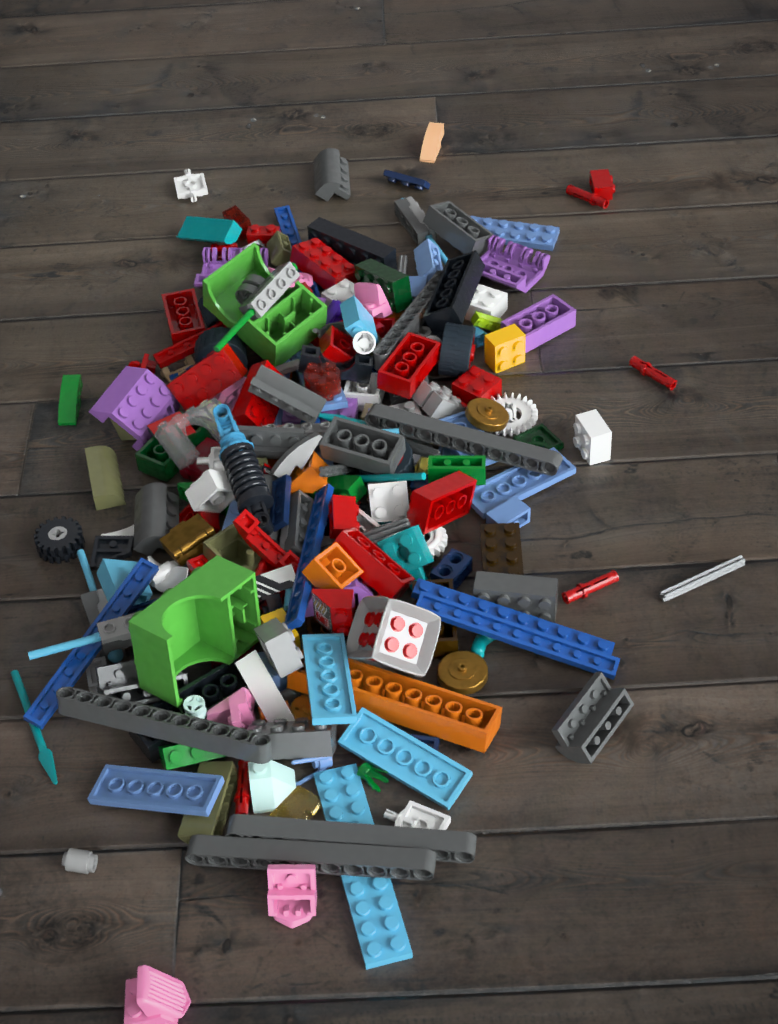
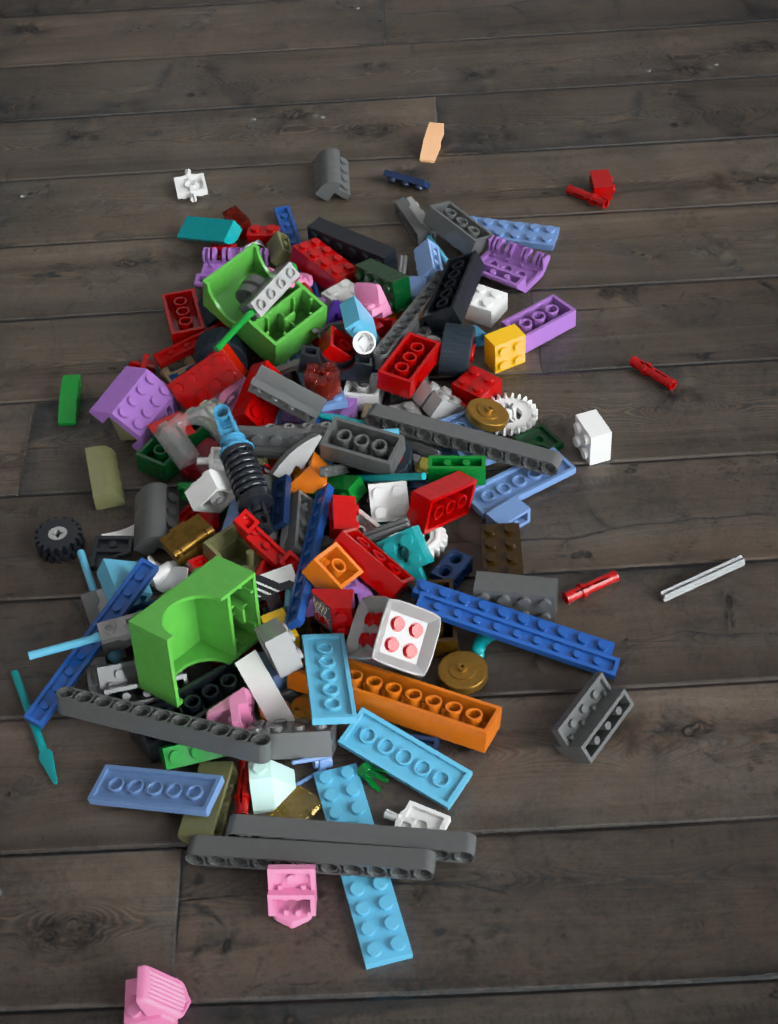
light grey brick [62,848,98,874] -> none
light aqua wheel [183,695,207,719] -> none
lime piece [470,311,503,331] -> none

